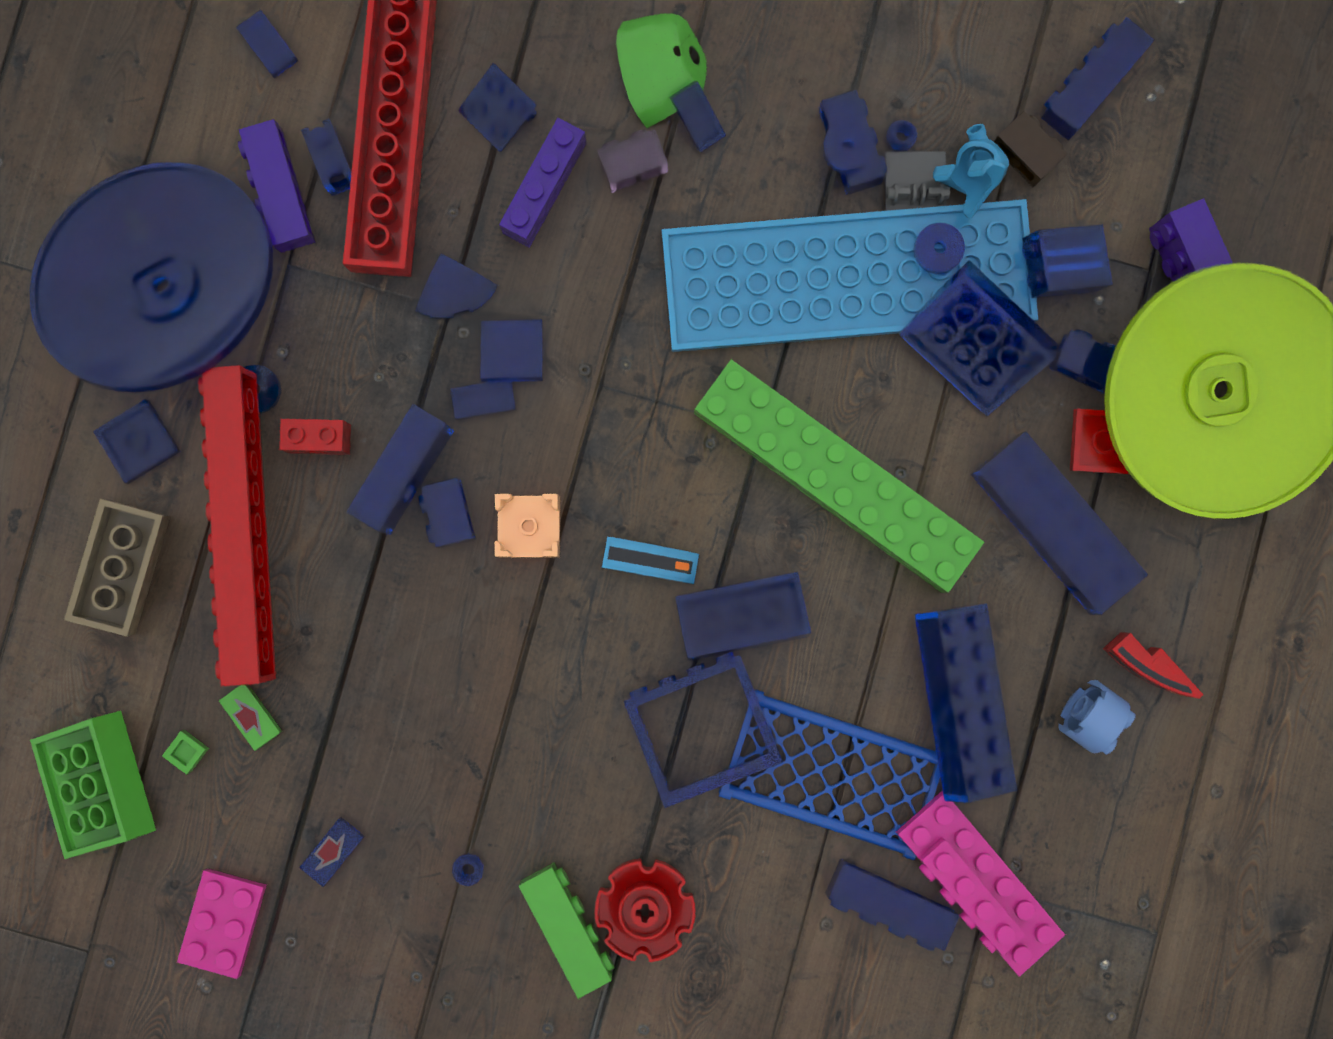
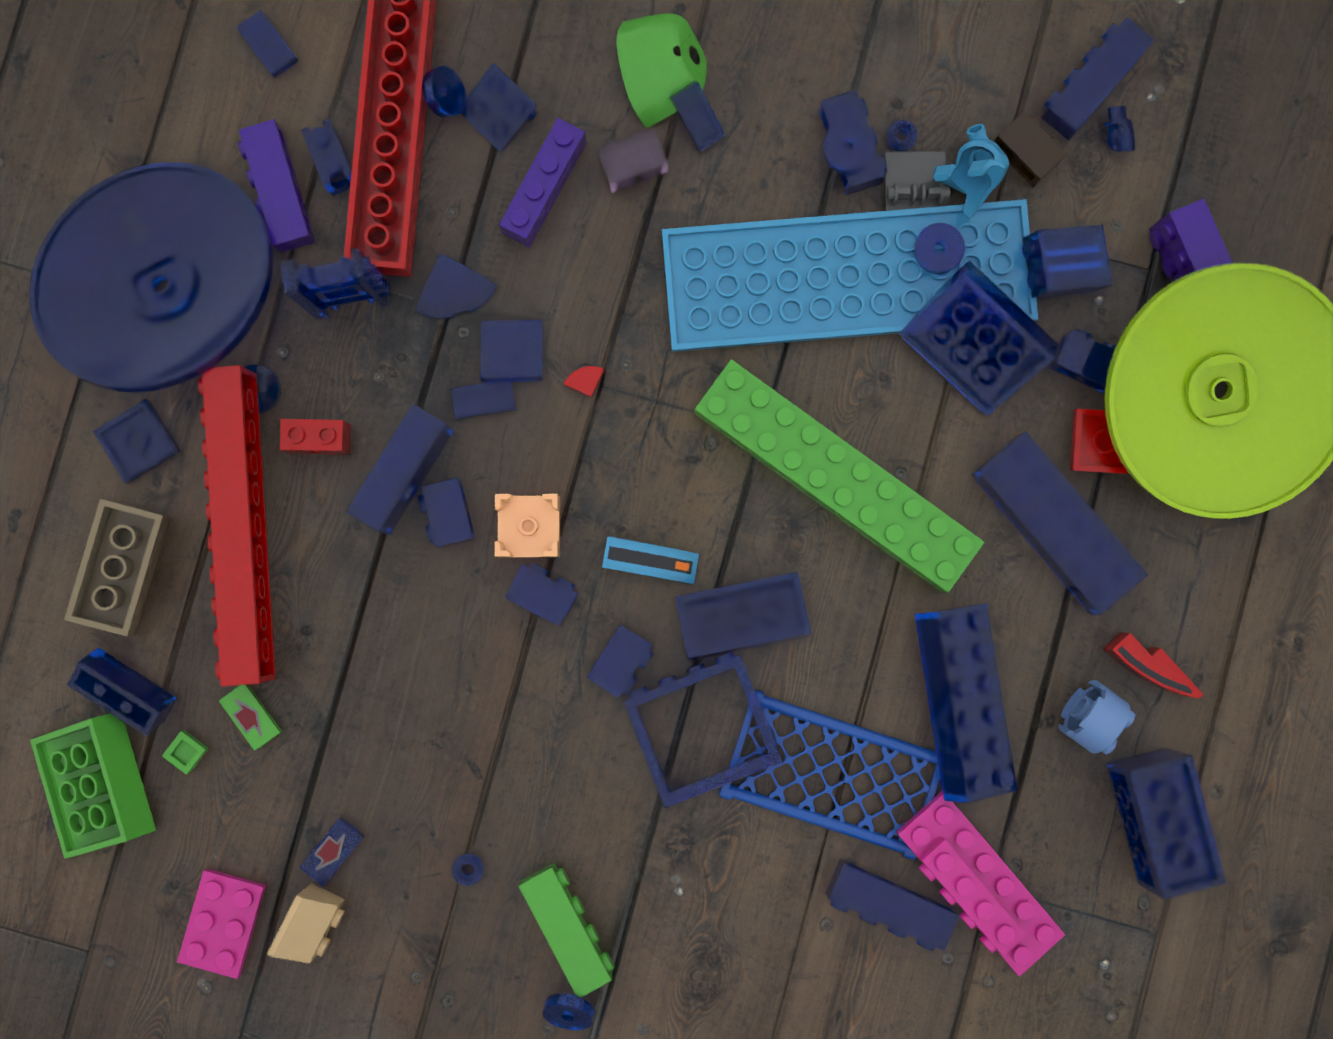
red piece [595,858,695,962] -> none
none -> clear blue brick [67,648,177,736]
none -> tan slope [267,883,345,964]
none -> clear blue fence [280,248,391,320]
none -> clear blue piece [422,66,466,118]
none -> clear blue brick [505,562,579,626]
none -> clear blue piece [543,993,595,1030]
none -> red tile [564,366,604,398]
none -> clear blue brick [586,624,654,698]
none -> clear blue piece [1104,106,1135,152]
none -> clear blue brick [1106,748,1227,899]

